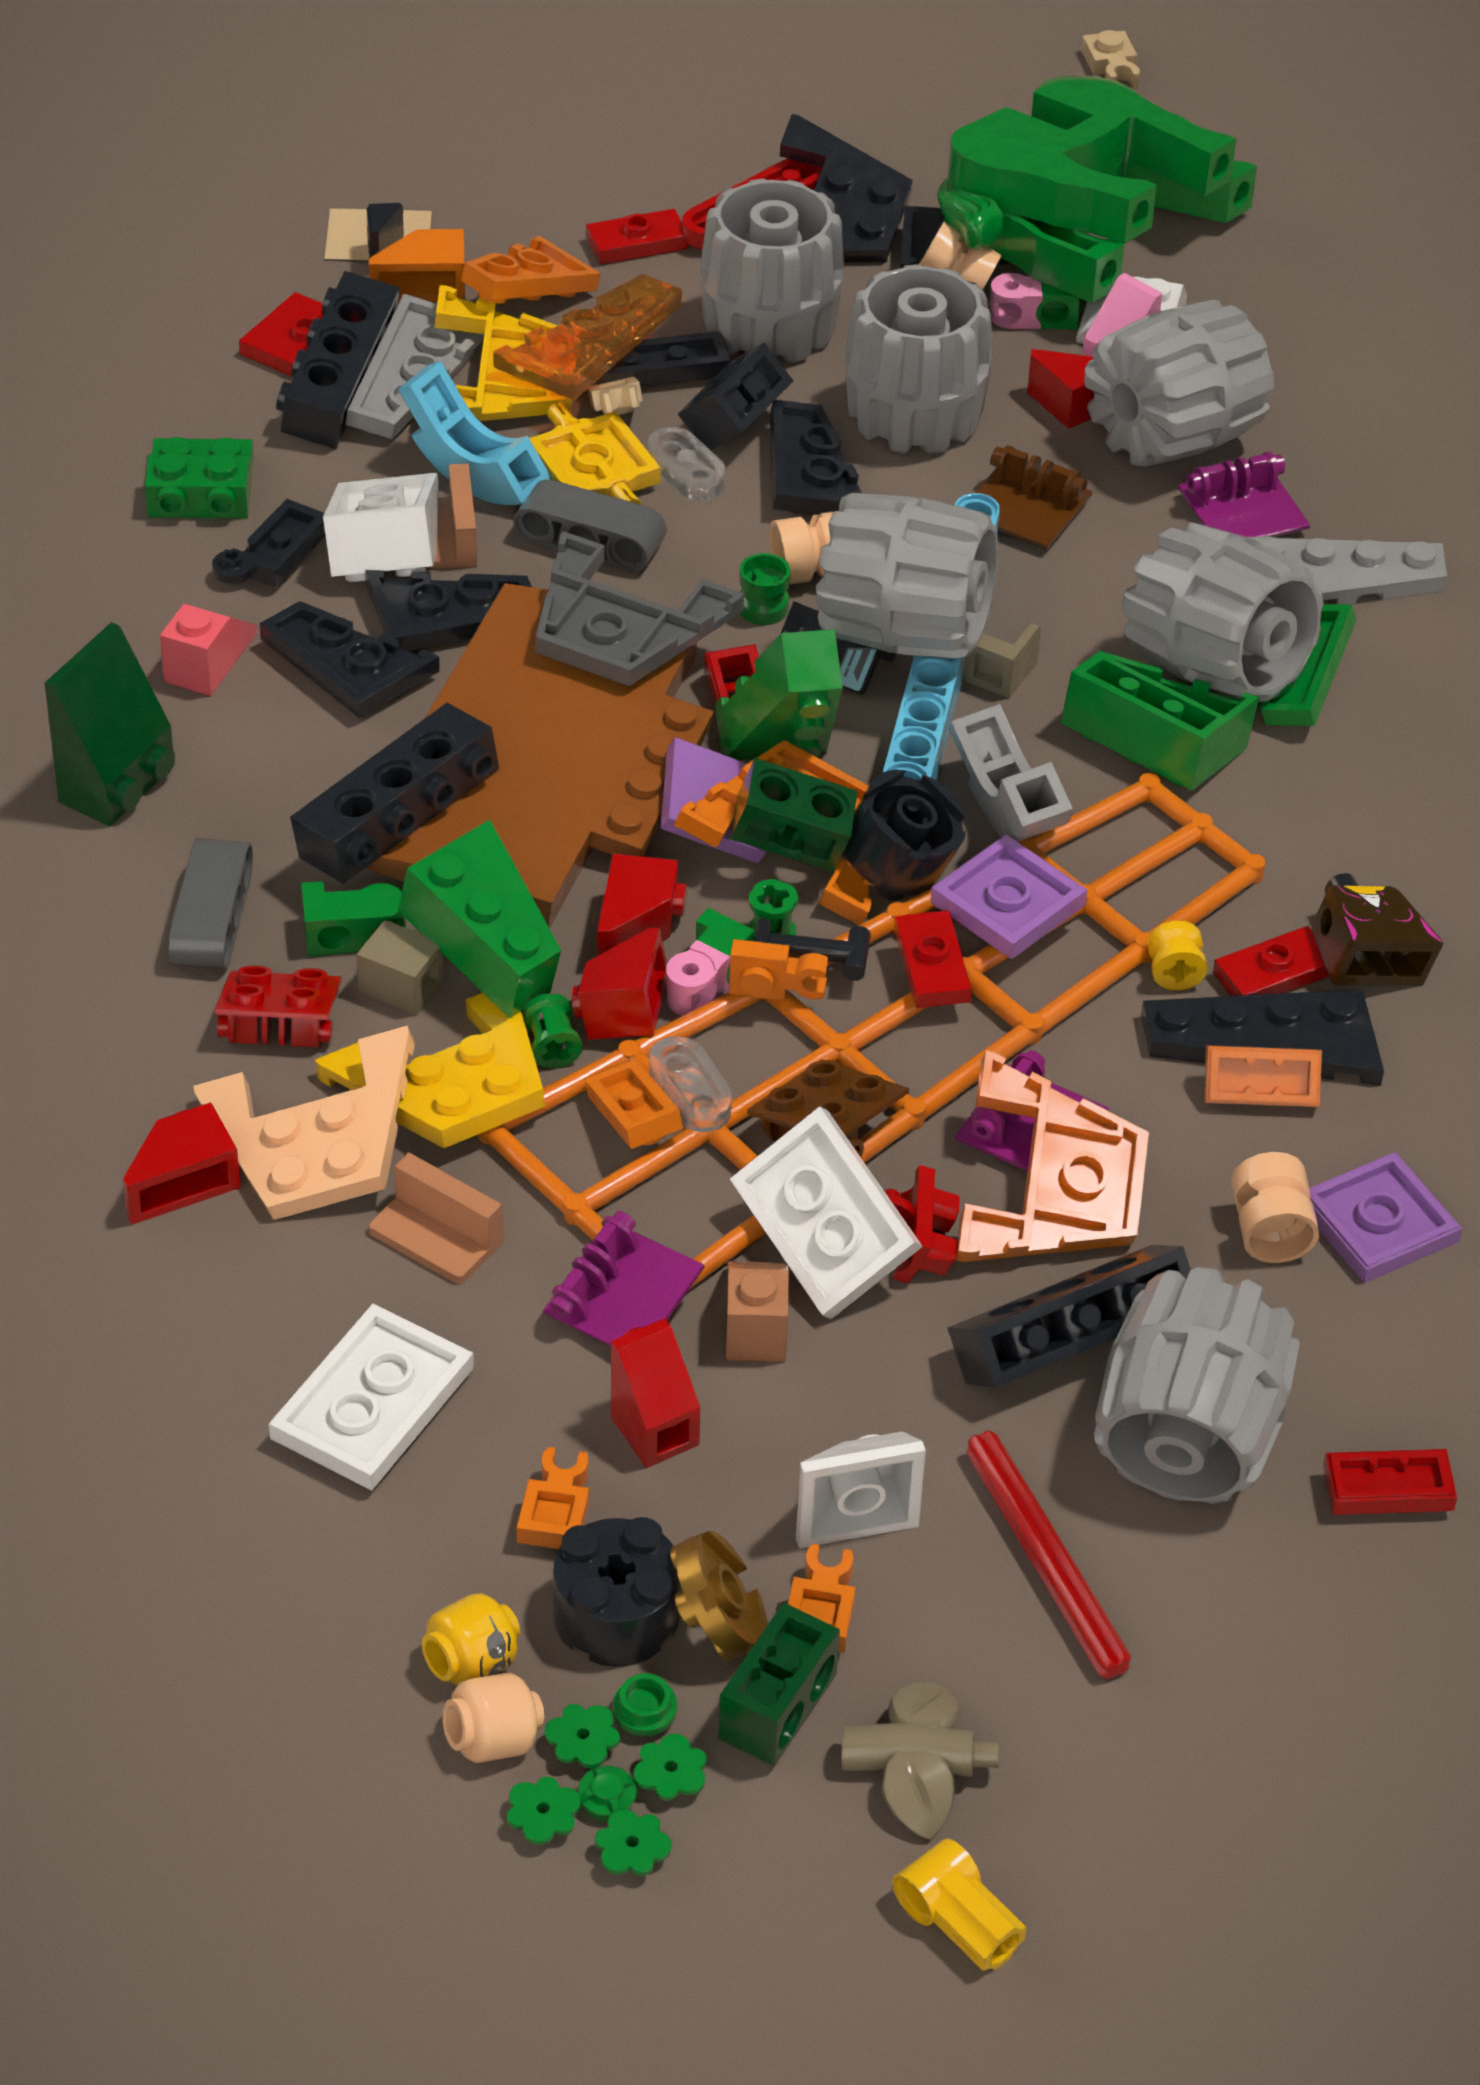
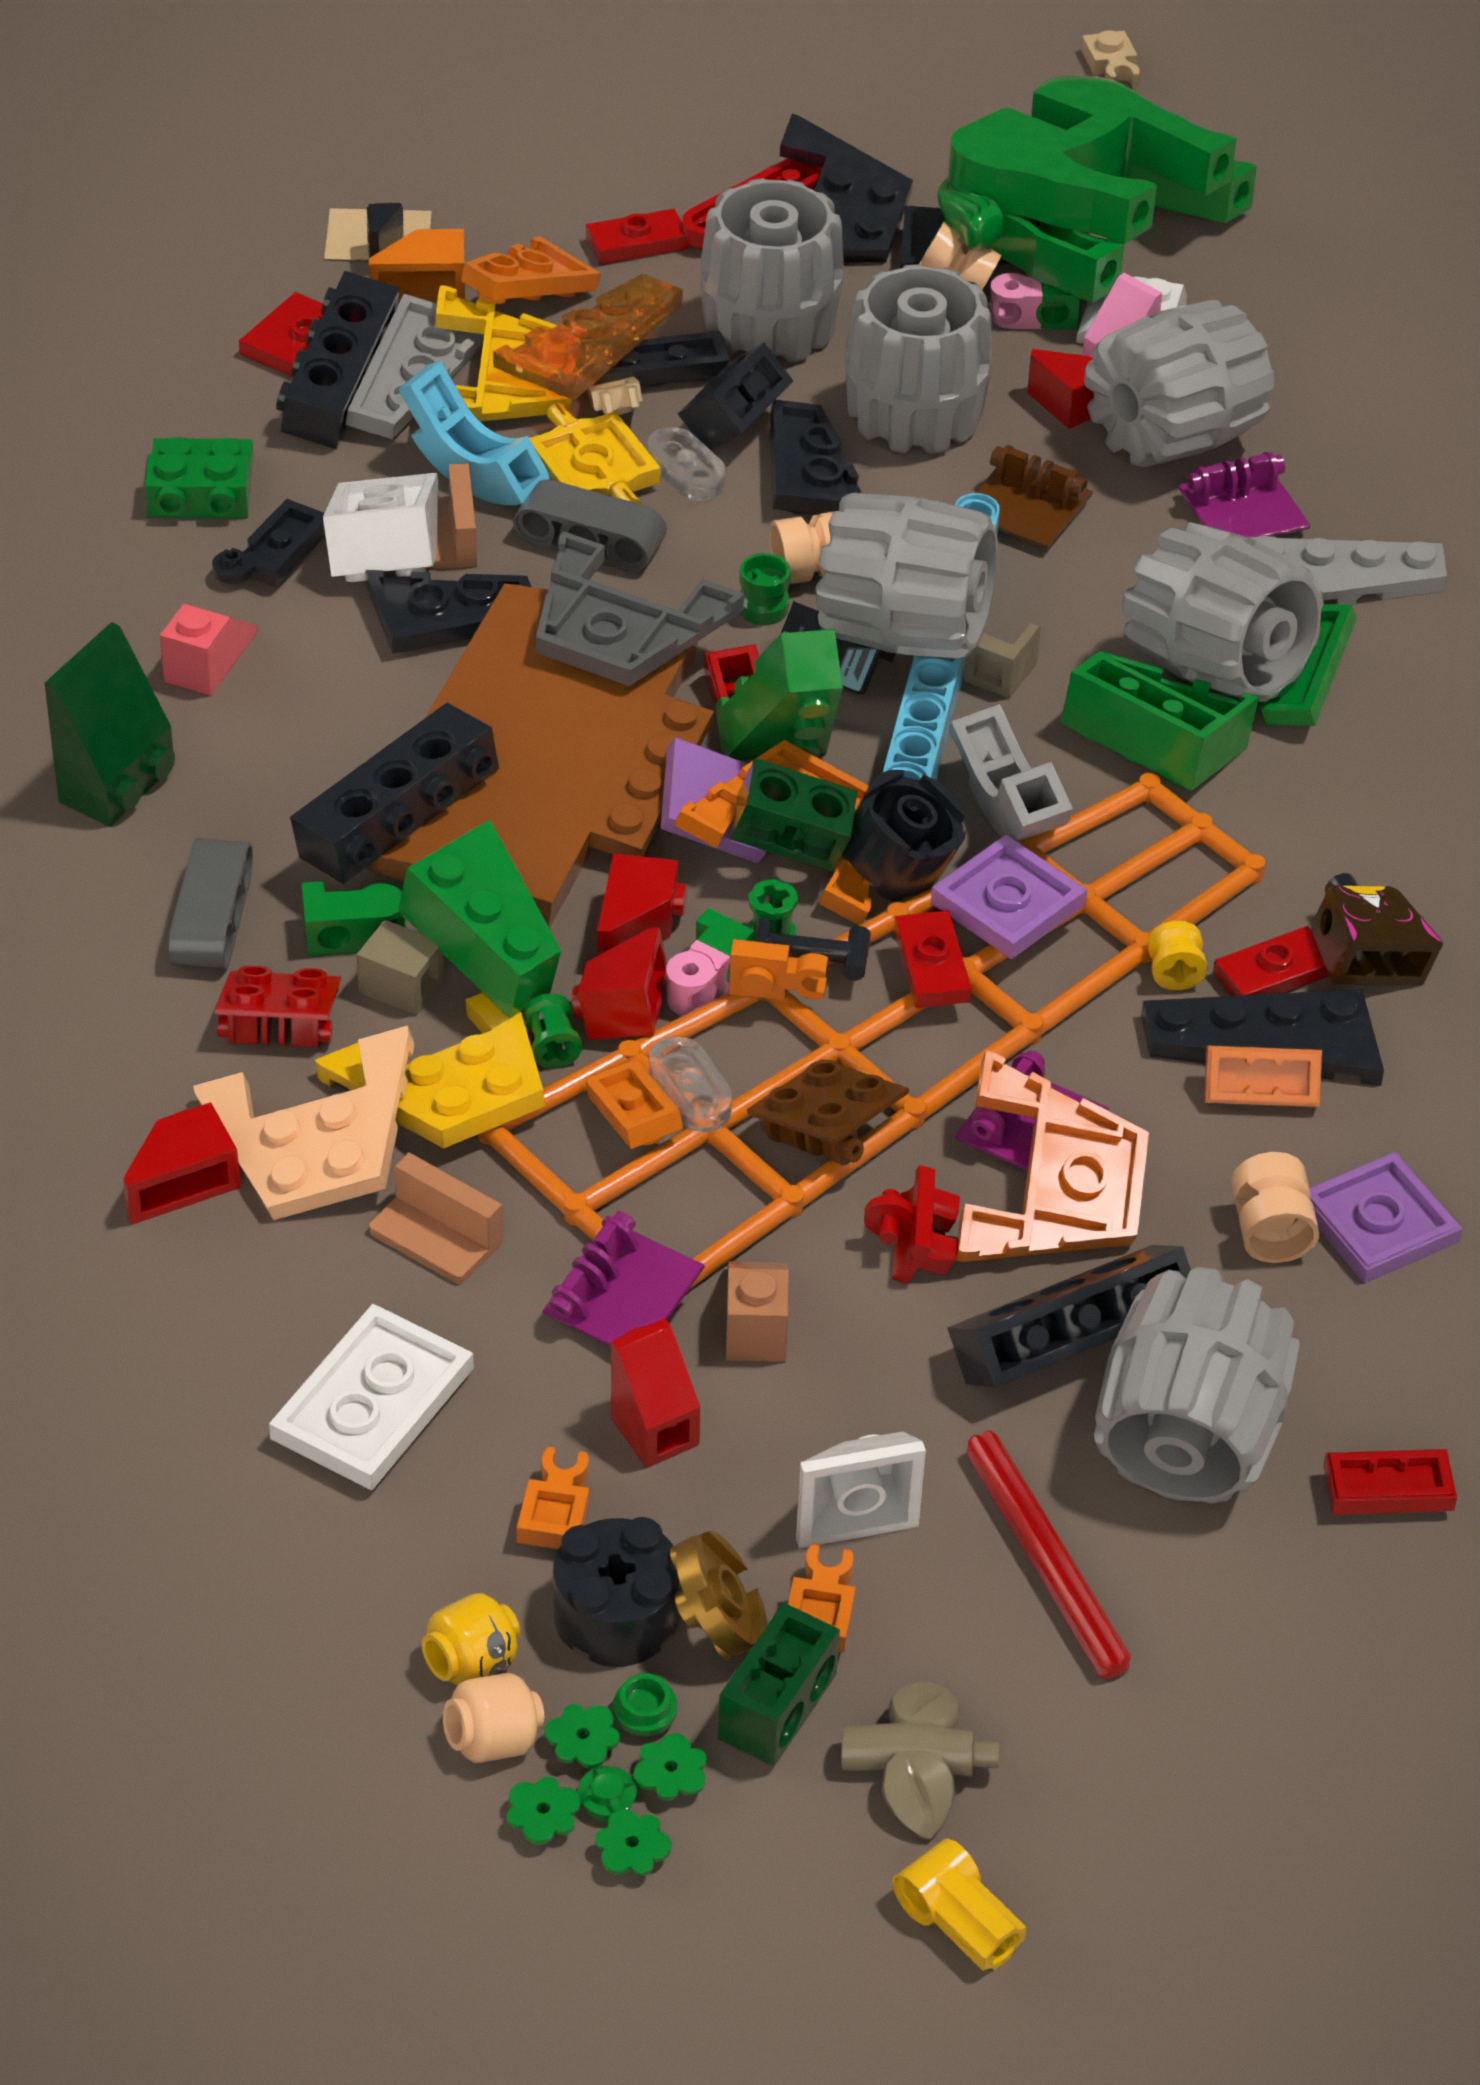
black wing [259,601,440,718] -> none
white plate [730,1106,923,1319] -> none

